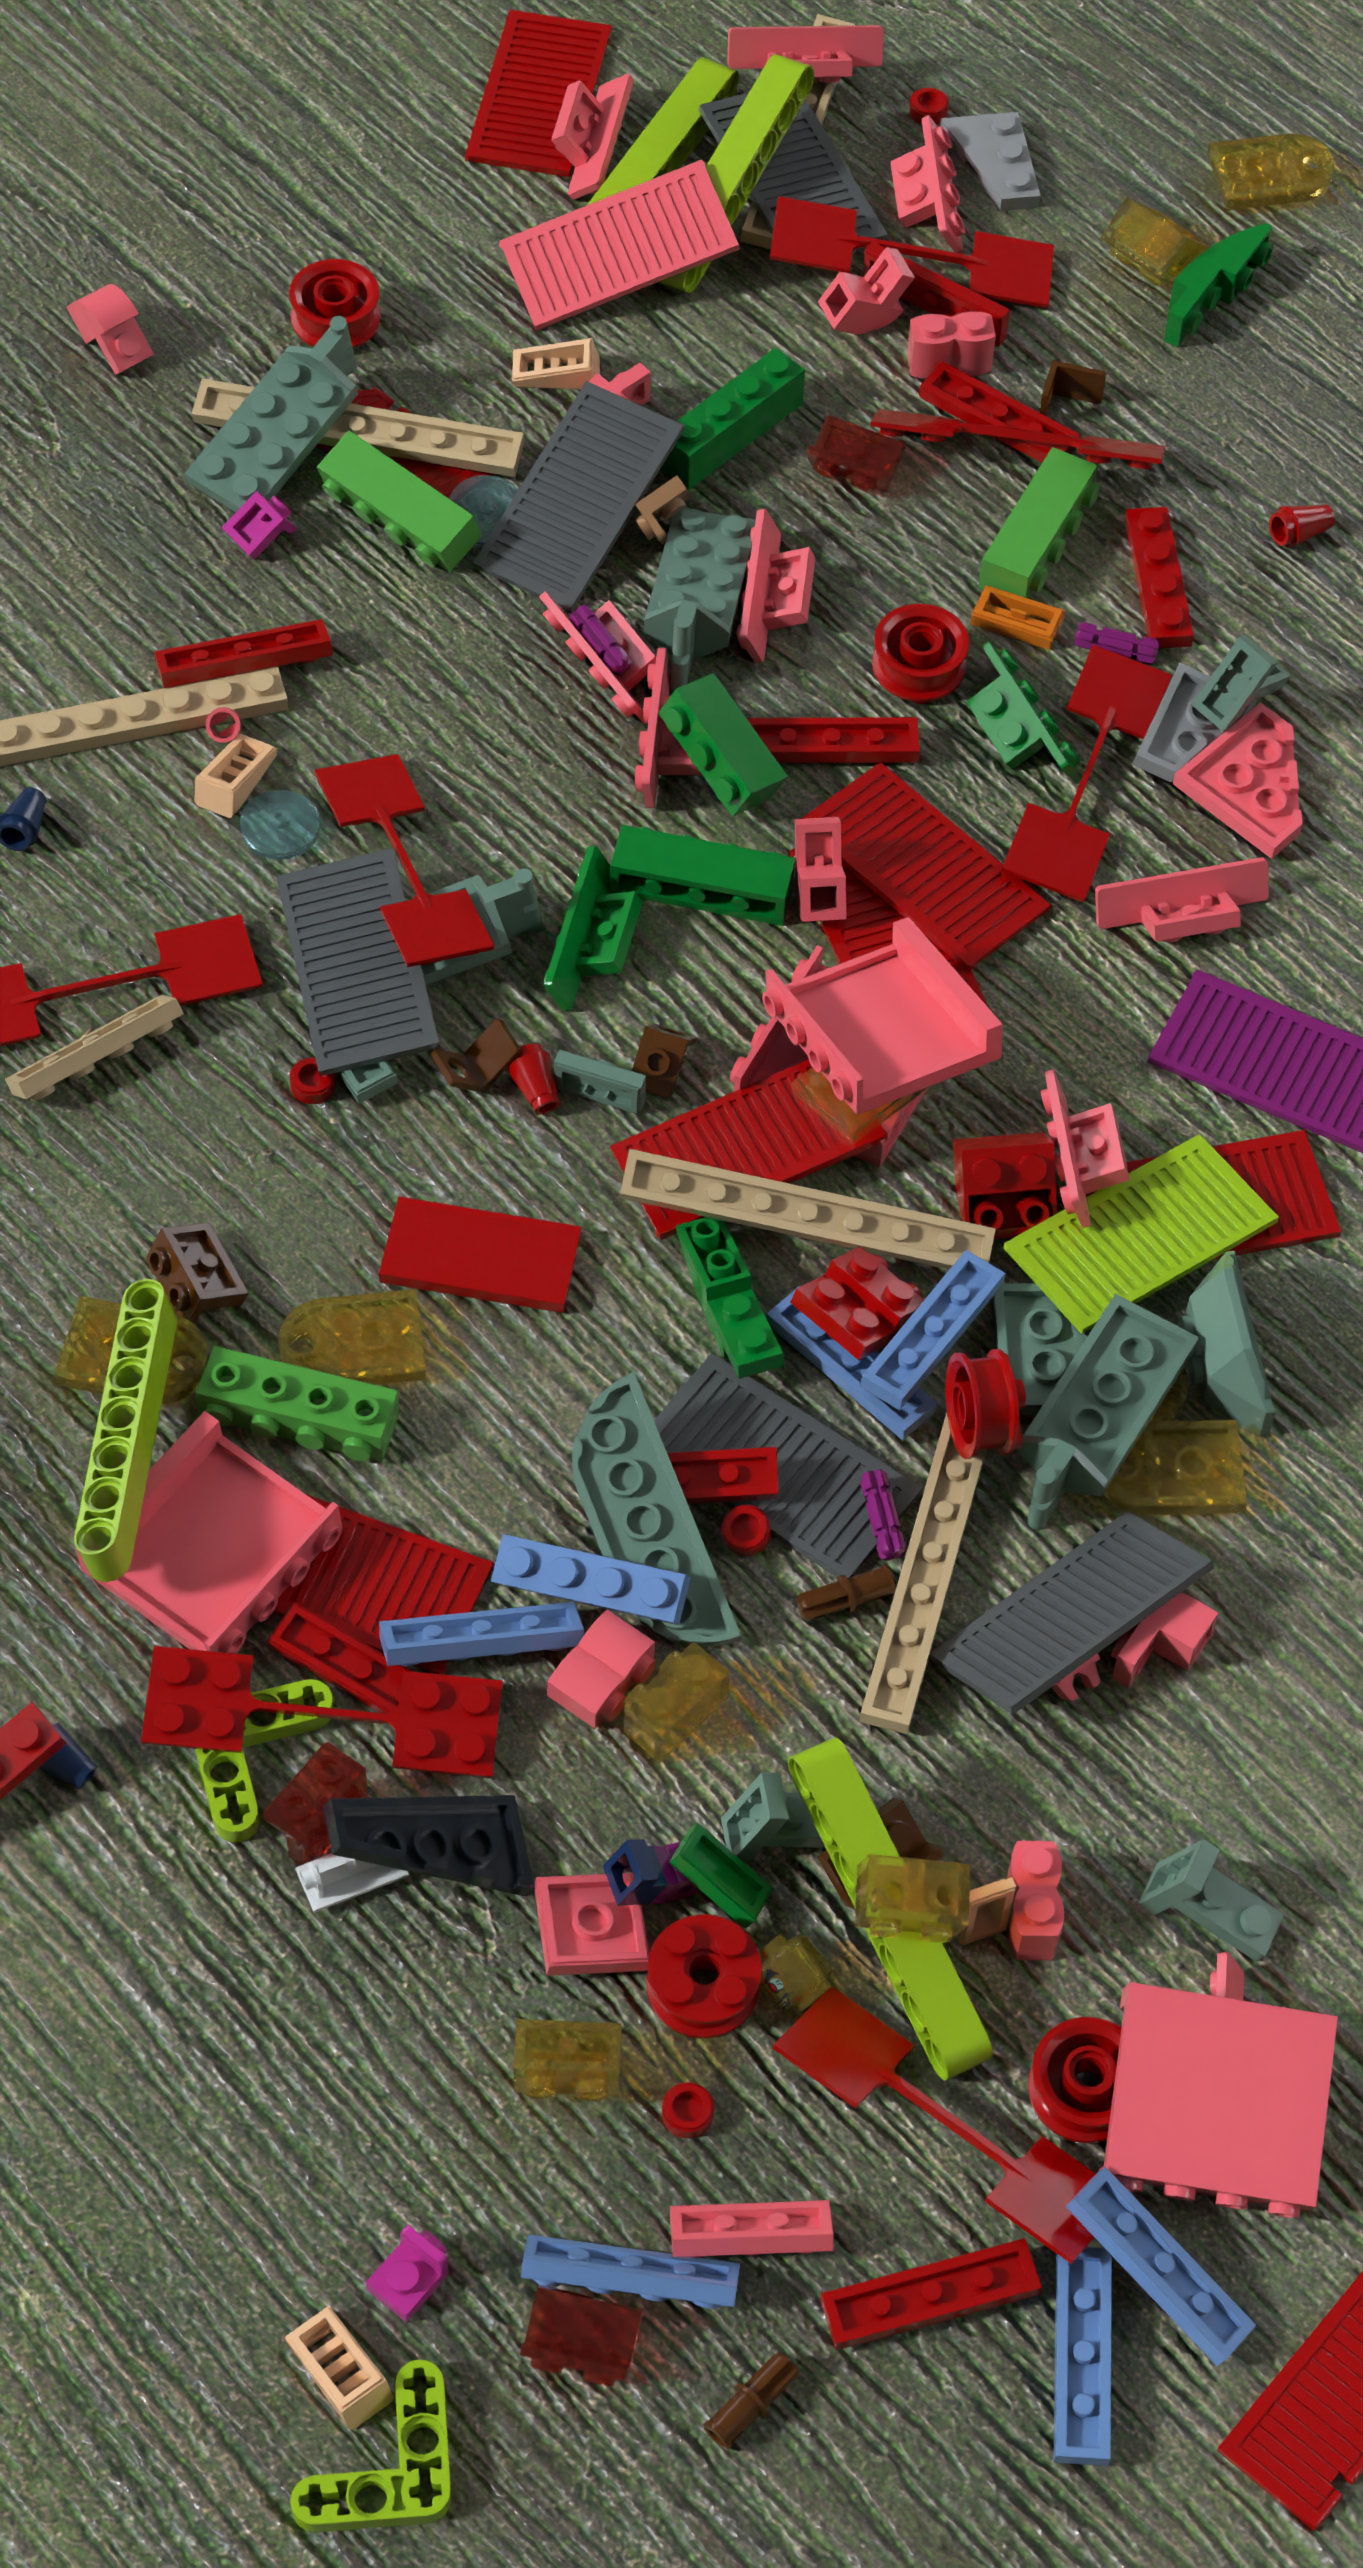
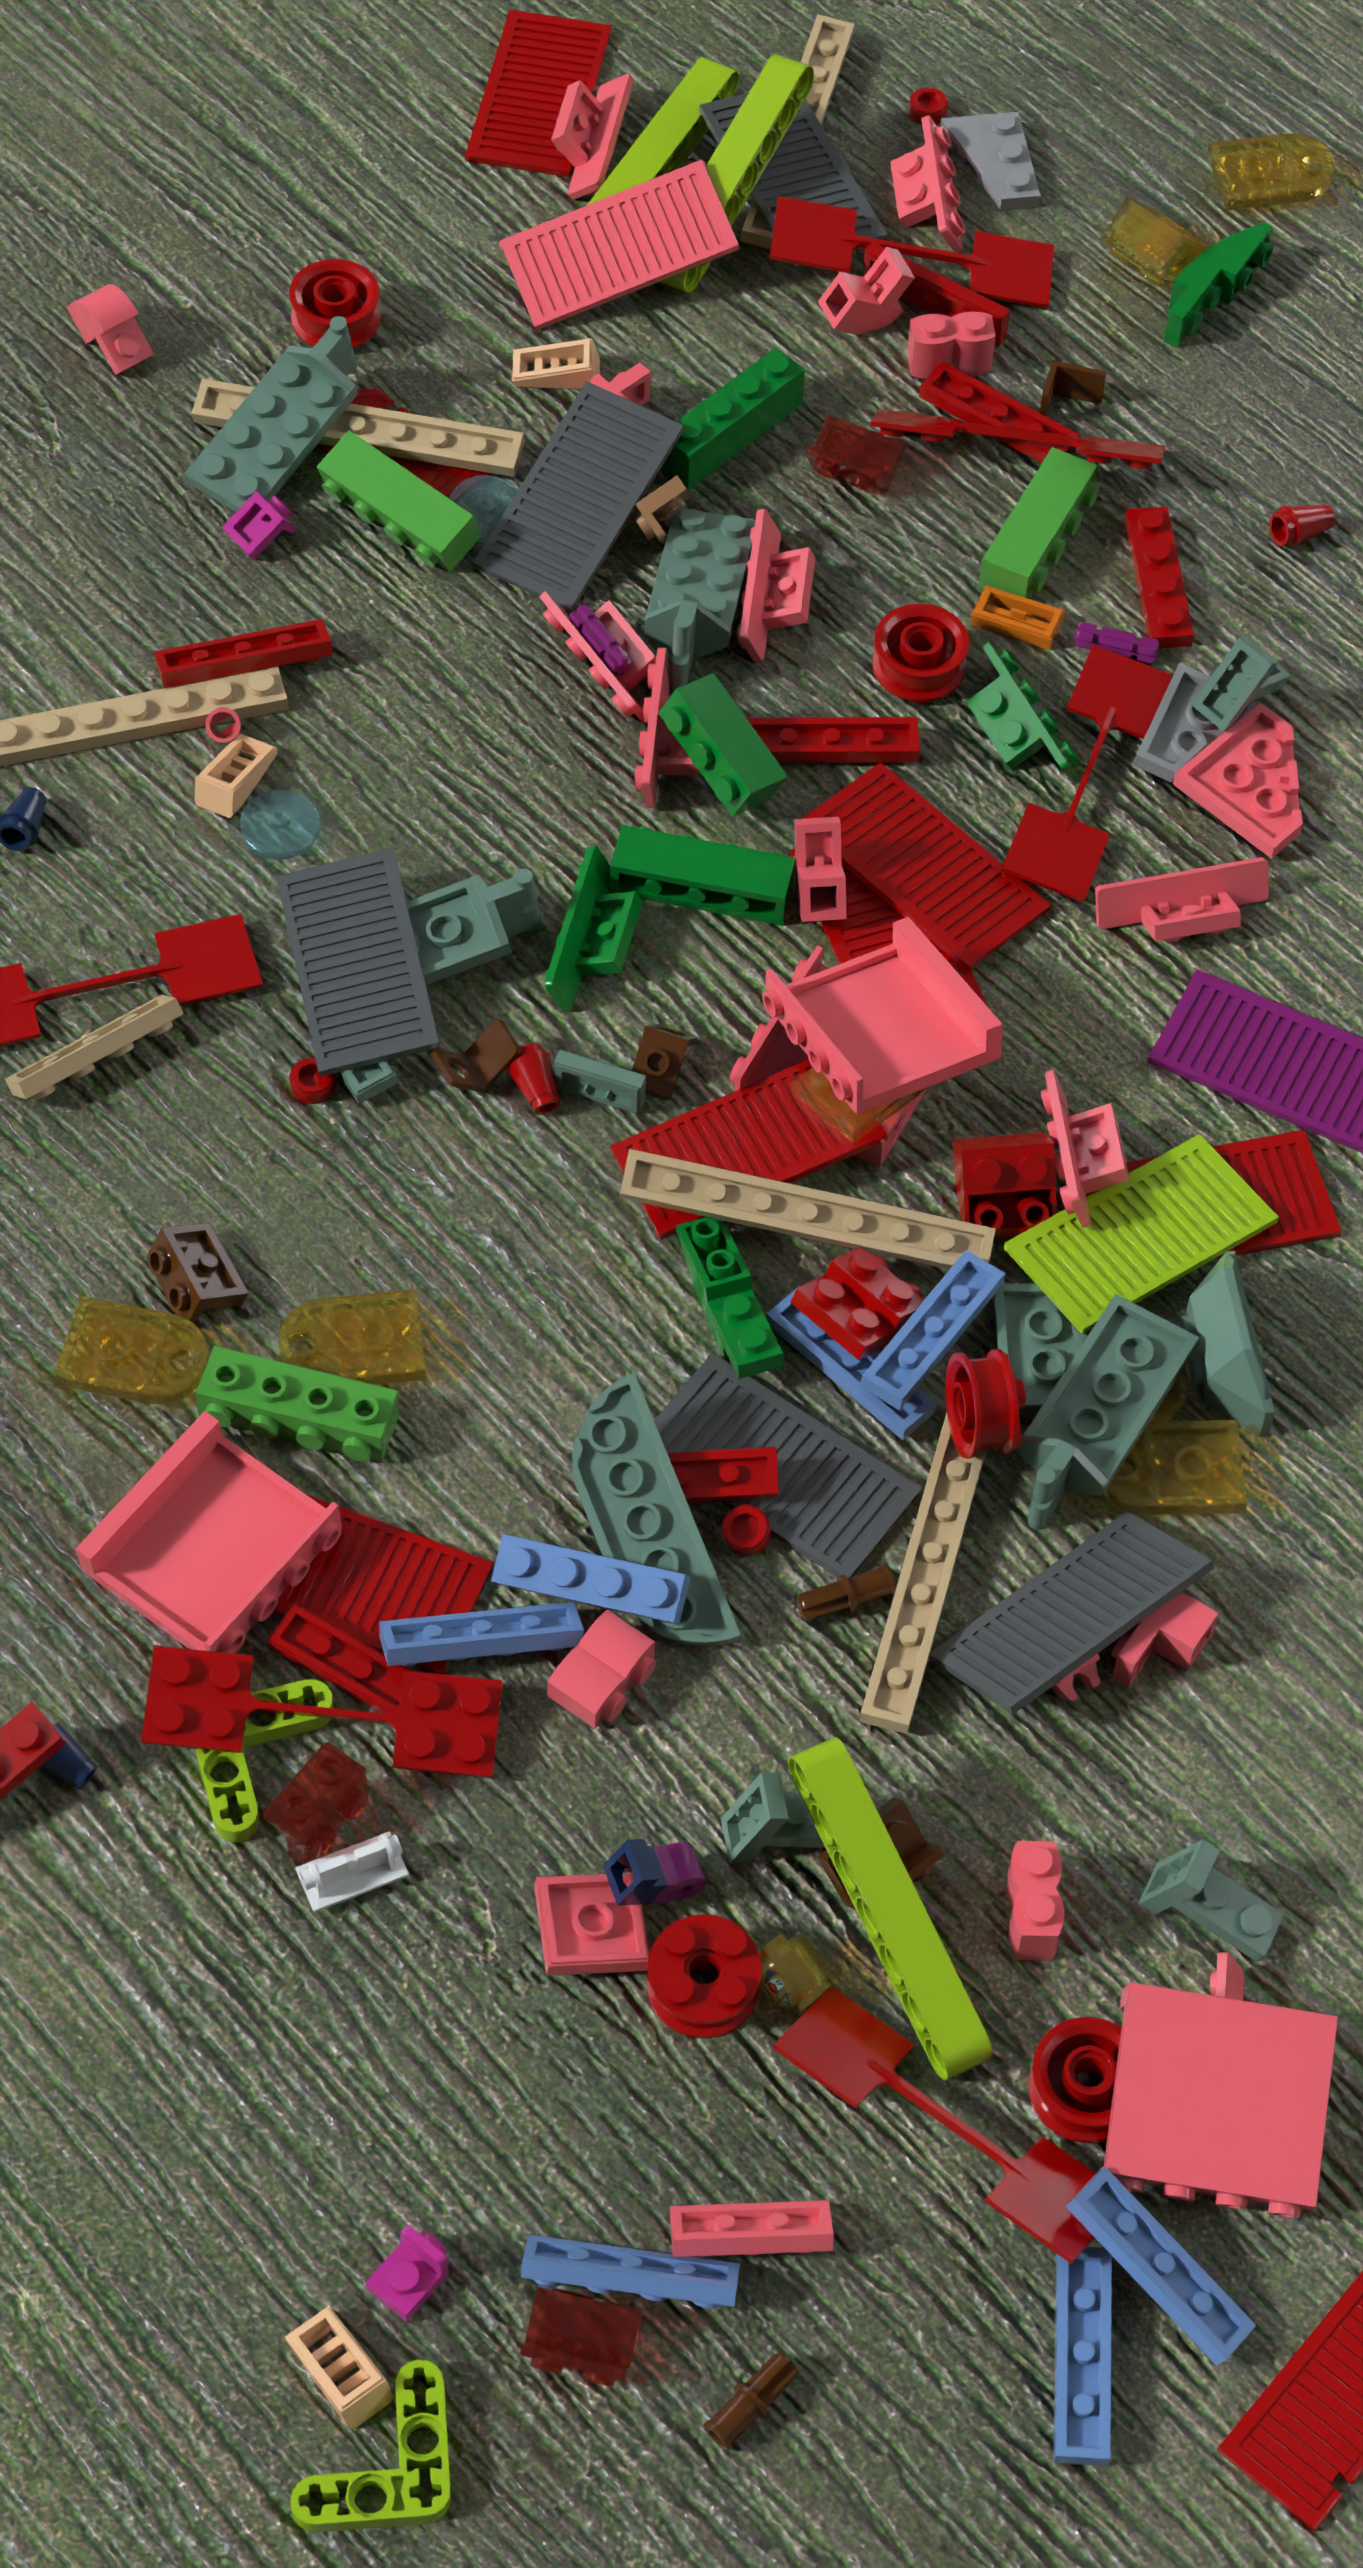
lime beam [74,1279,177,1582] -> none
red hinge [314,754,494,968] -> none
black wing [323,1795,535,1897] -> none
red tile [379,1196,582,1313] -> none
clear yellow brick [513,2019,622,2101] -> none
clear yellow brick [624,1641,730,1763] -> none
red tile [662,2082,714,2139] -> none
green tile [669,1823,773,1929] -> none
coral bracket [727,25,884,83] -> none
red plate [820,2238,1042,2351] -> none
clear yellow brick [855,1854,971,1942] -> none
magenta axle [861,1469,906,1561] -> none
light nougat slope [947,1877,1016,1945] -> none

